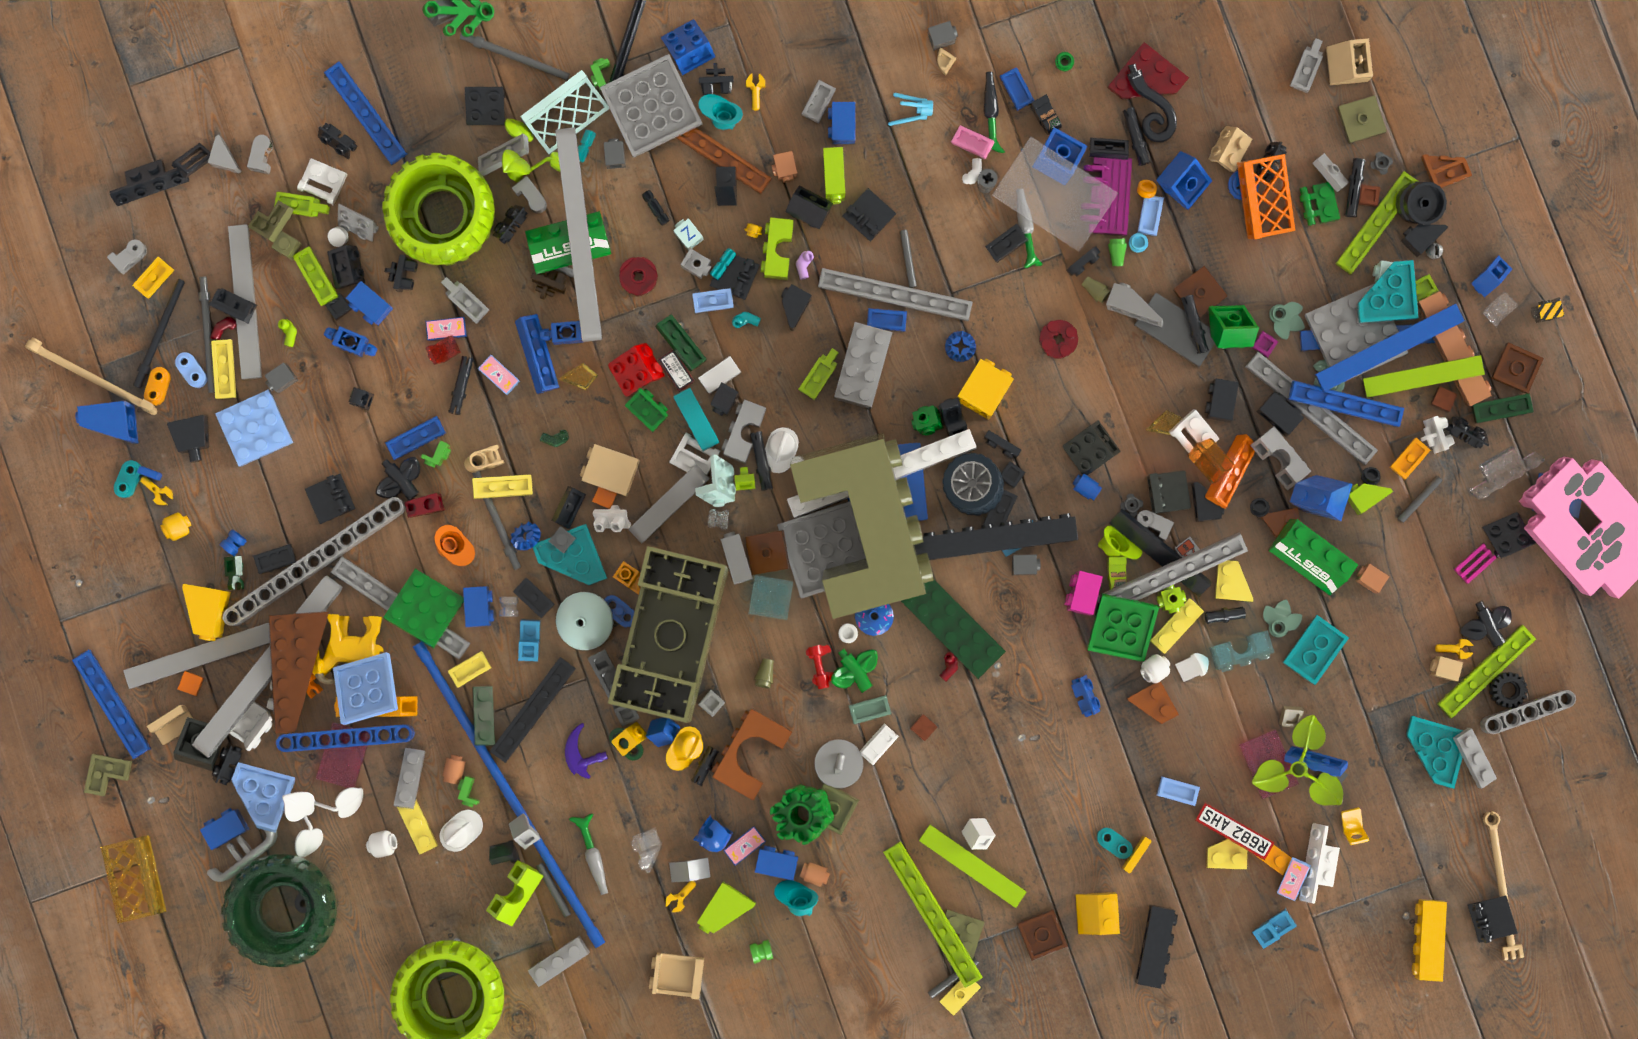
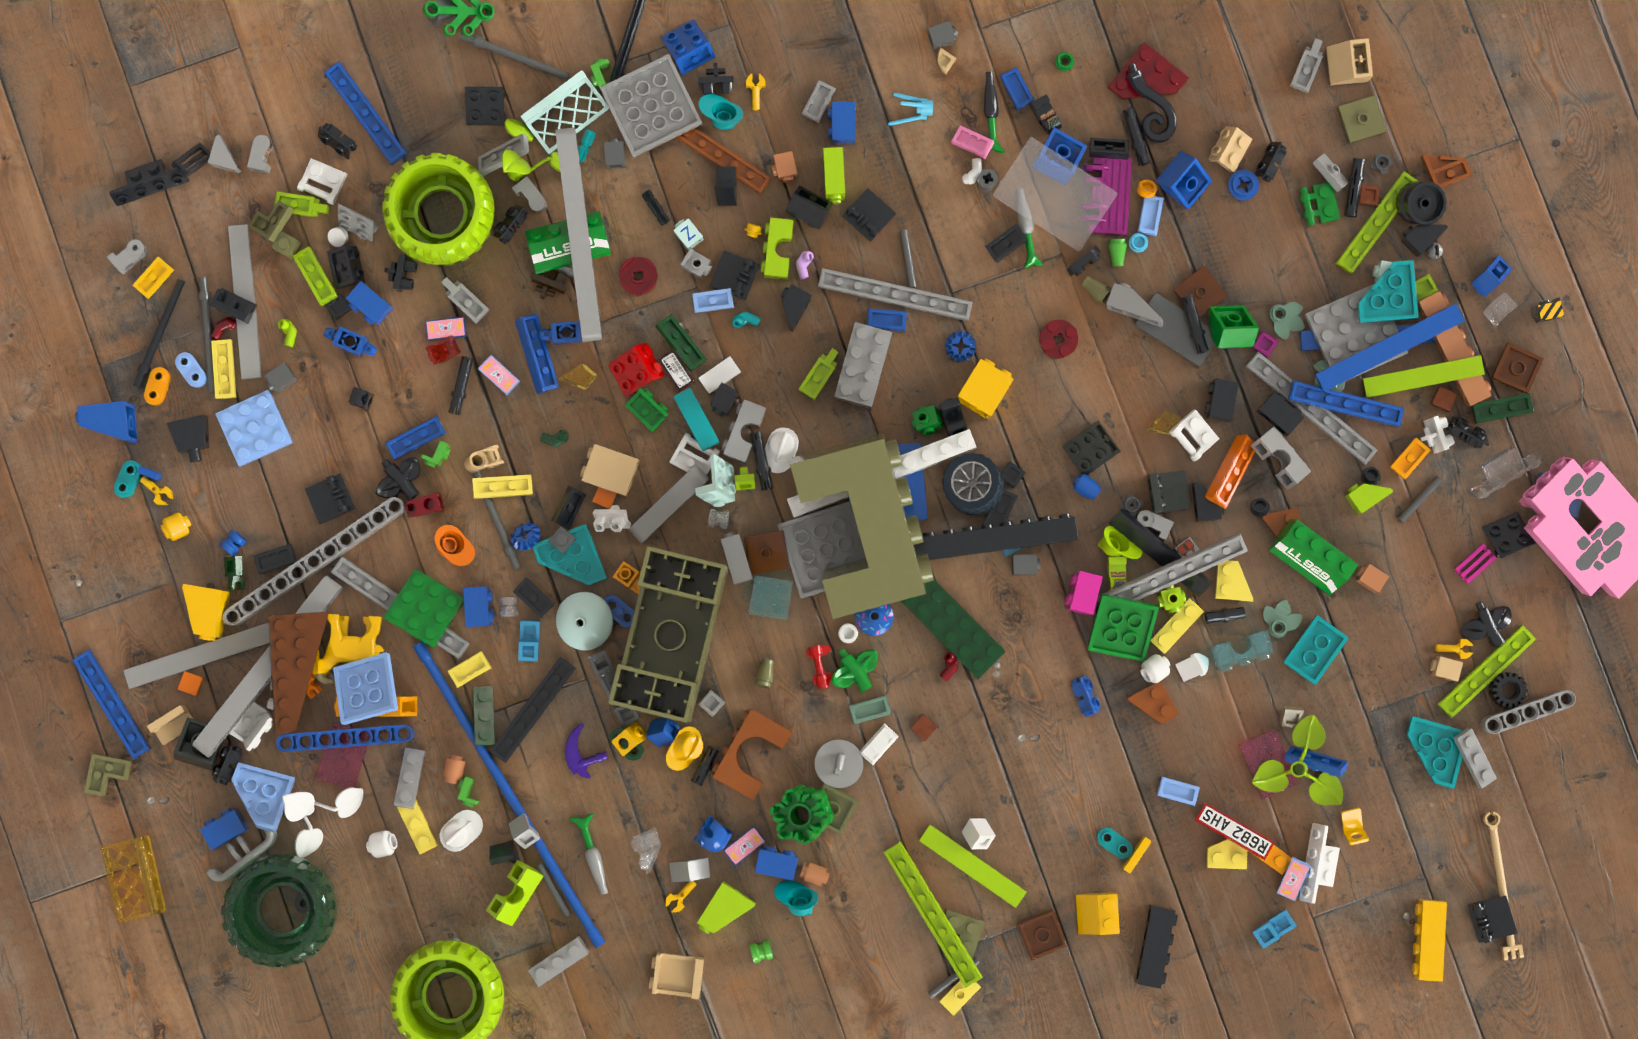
tan hinge [25,337,157,415] -> none
teal piece [710,248,736,280] -> none
black plate [984,430,1022,459] -> none
clear orange panel [1188,438,1235,484] -> none
orange fence [1237,154,1295,240] -> none
blue slope [1290,475,1353,521] -> none

